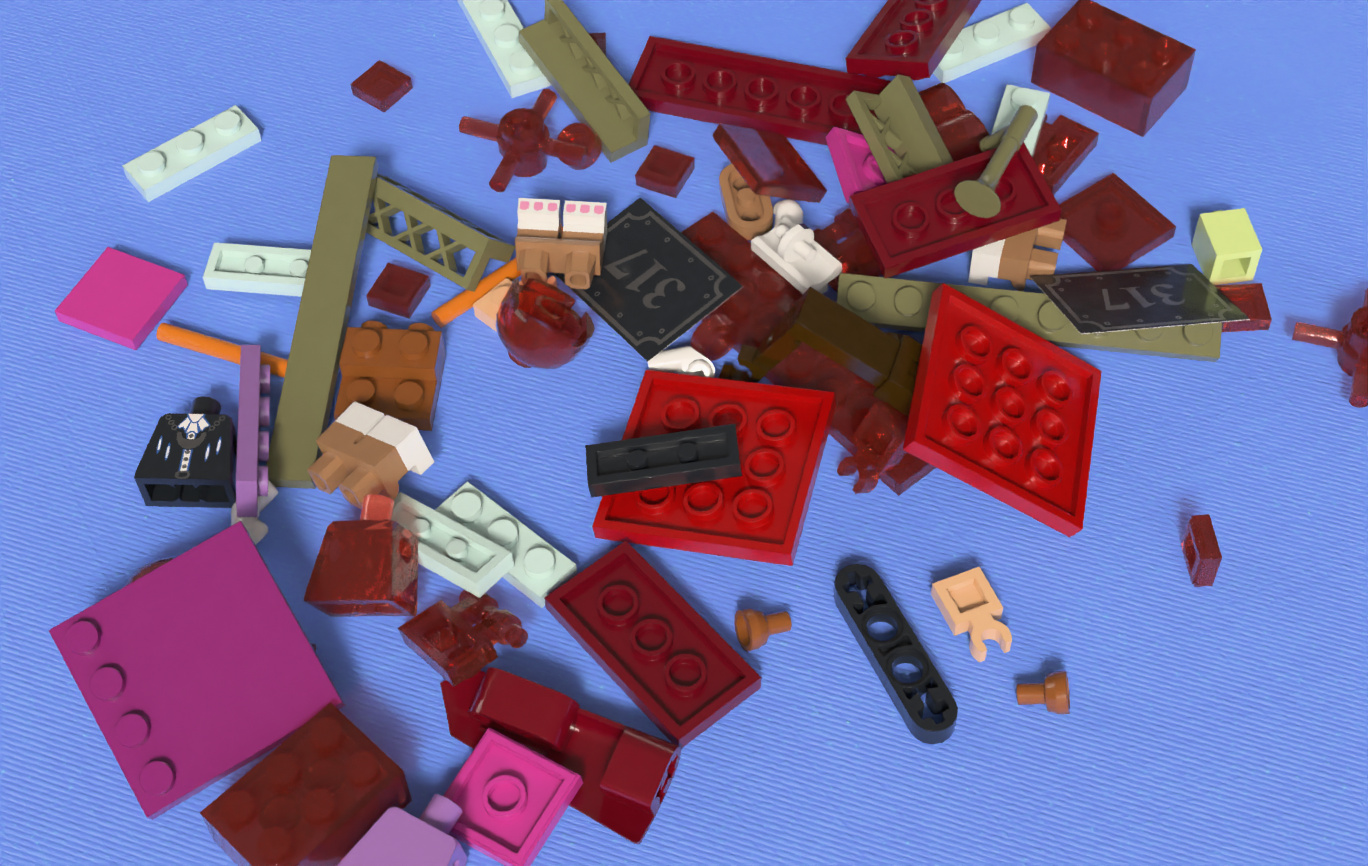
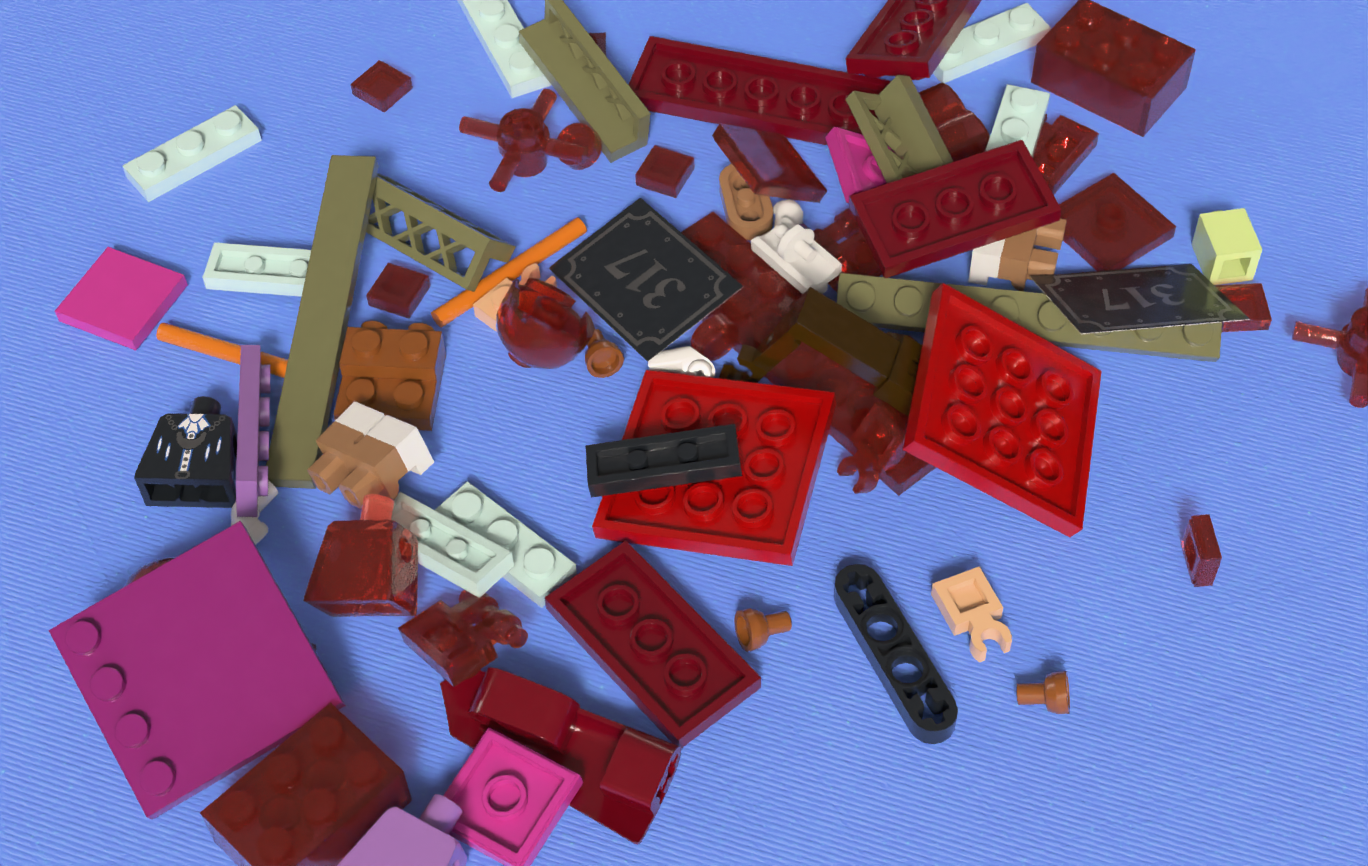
medium nougat hips [515,198,607,289] -> none
olive piece [954,105,1038,218] -> none
none -> dark orange piece [584,329,624,378]

